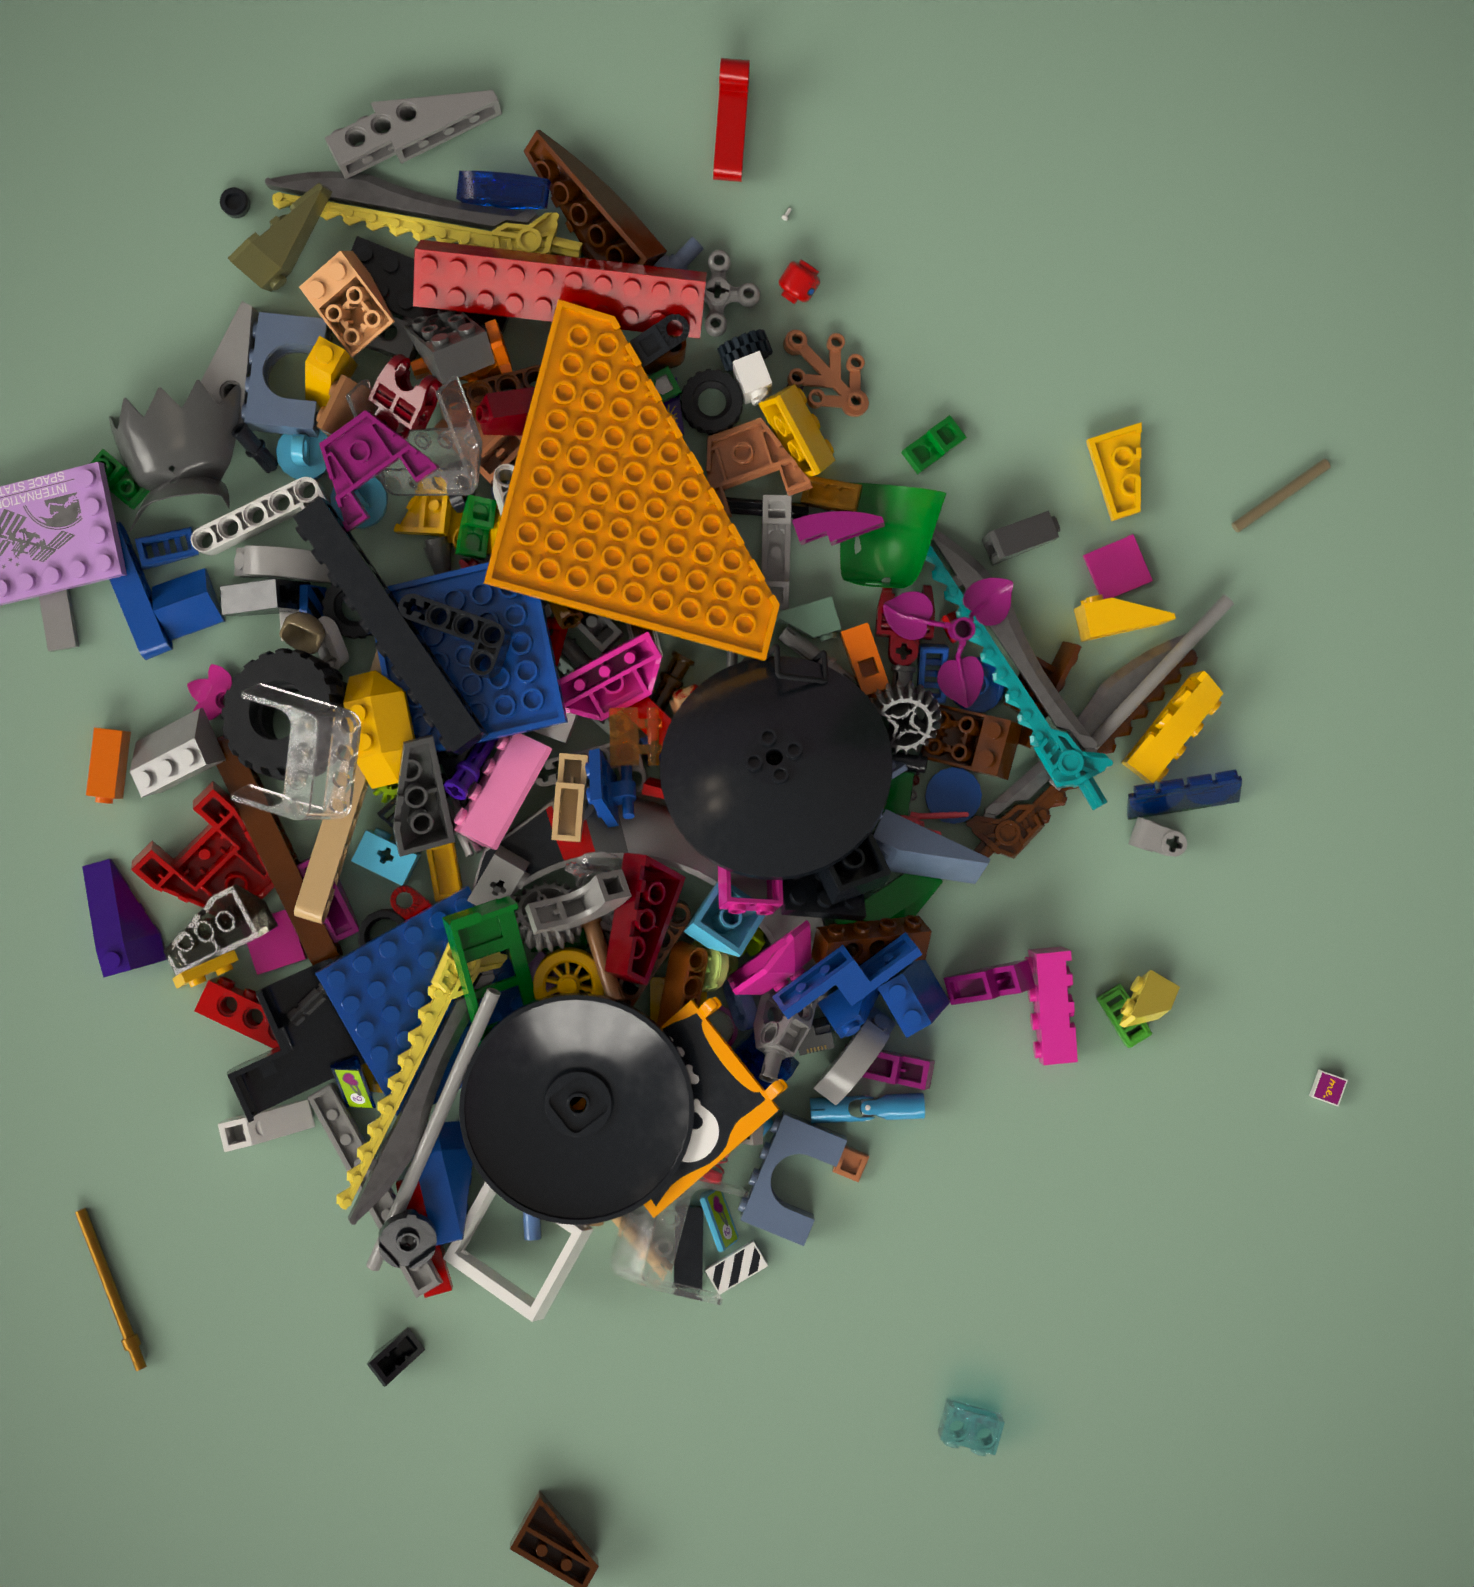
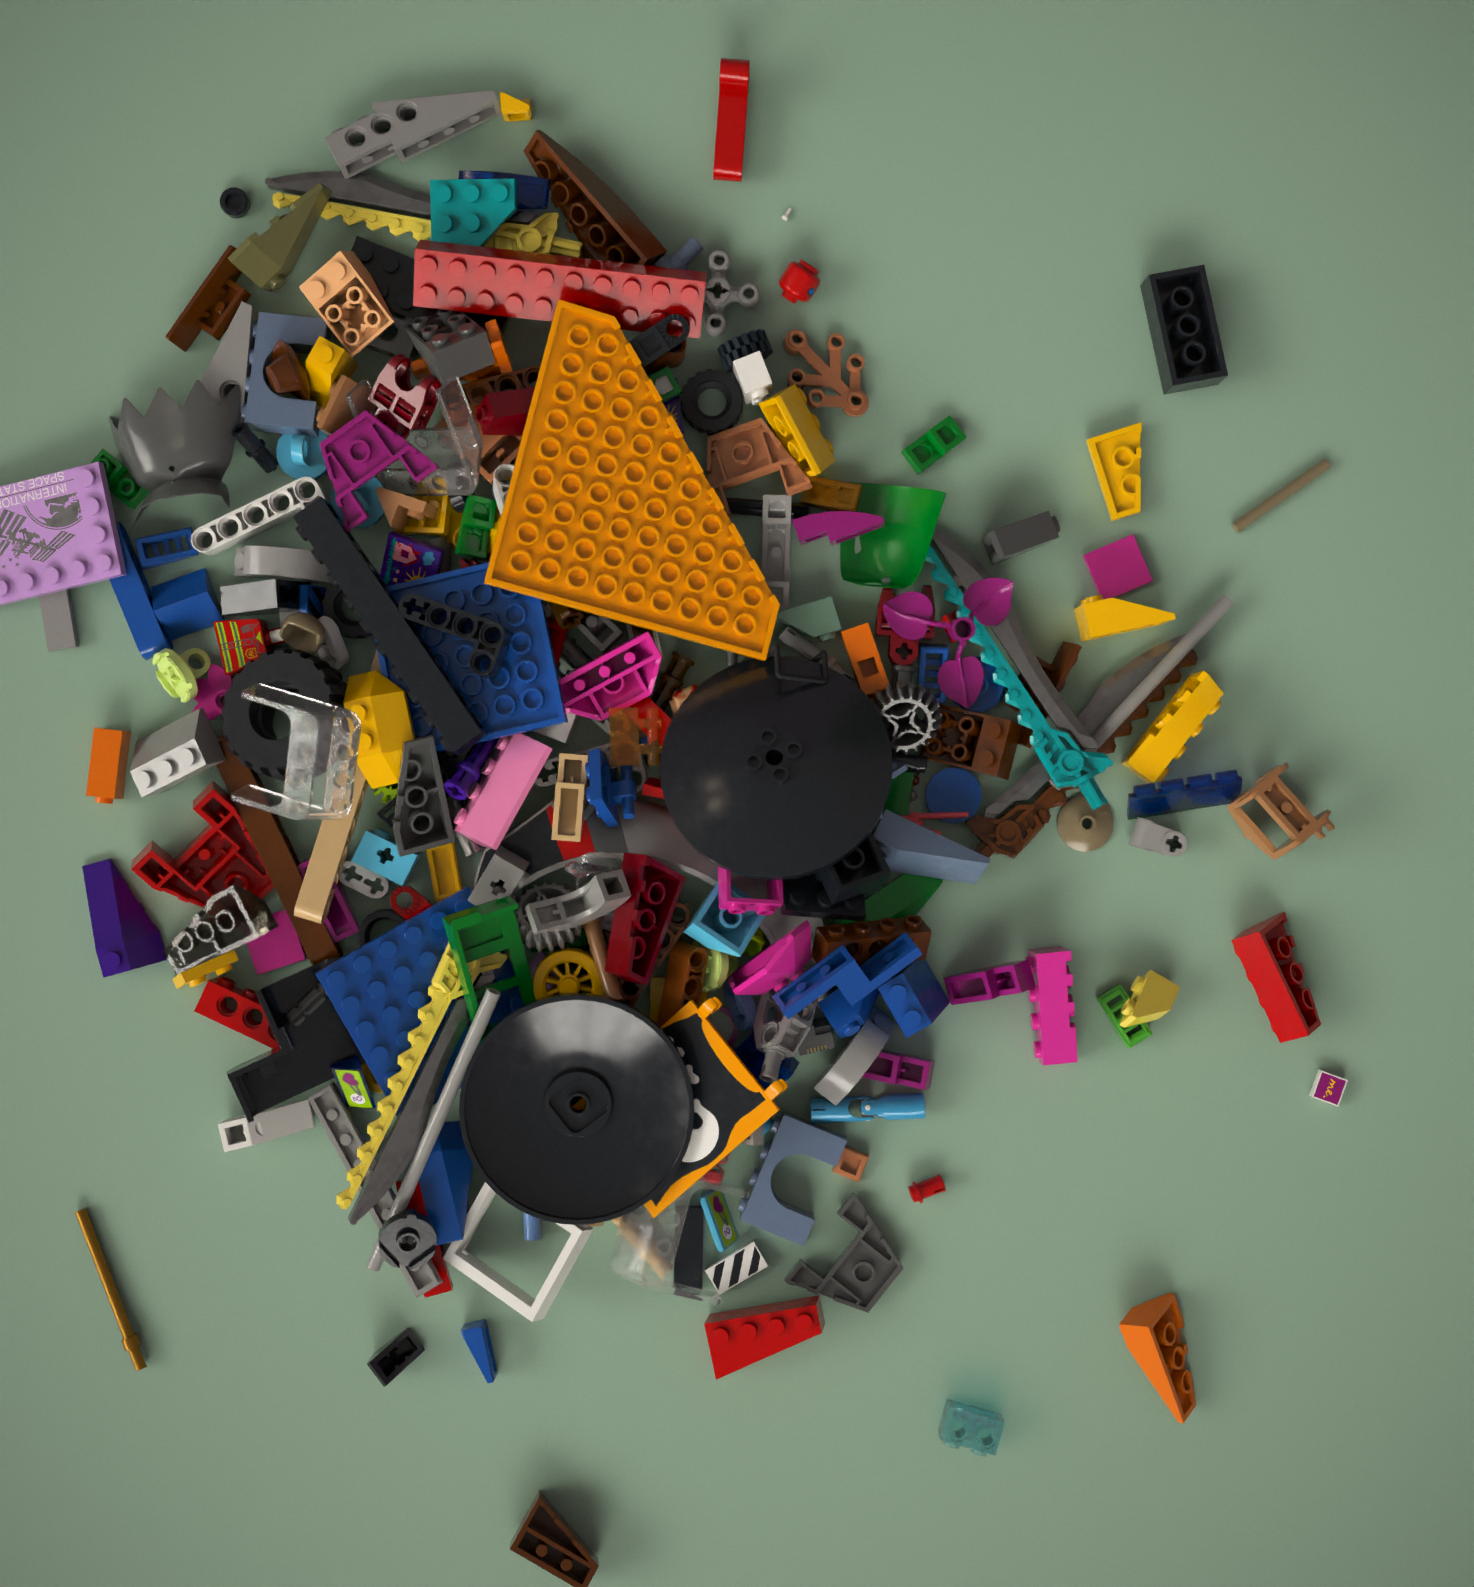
none -> yellowish green tile [152,648,211,703]
none -> reddish brown bracket [166,245,251,352]
none -> red torso [213,619,285,676]
none -> reddish brown hat [266,340,311,401]
none -> white beam [339,861,391,899]
none -> medium nougat slope [376,486,439,533]
none -> dark purple tile [380,531,445,586]
none -> teal plate [430,179,517,247]
none -> blue slope [461,1319,498,1383]
none -> yellow slope [500,92,533,122]
none -> red wedge [704,1295,825,1380]
none -> dark grey wing [784,1192,903,1313]
none -> red pin [908,1174,946,1204]
none -> dark tan dish [1057,795,1113,852]
none -> orange wedge [1119,1293,1196,1423]
none -> black brick [1140,265,1228,395]
none -> medium nougat animal [1227,762,1335,860]
none -> red wedge [1231,912,1321,1043]

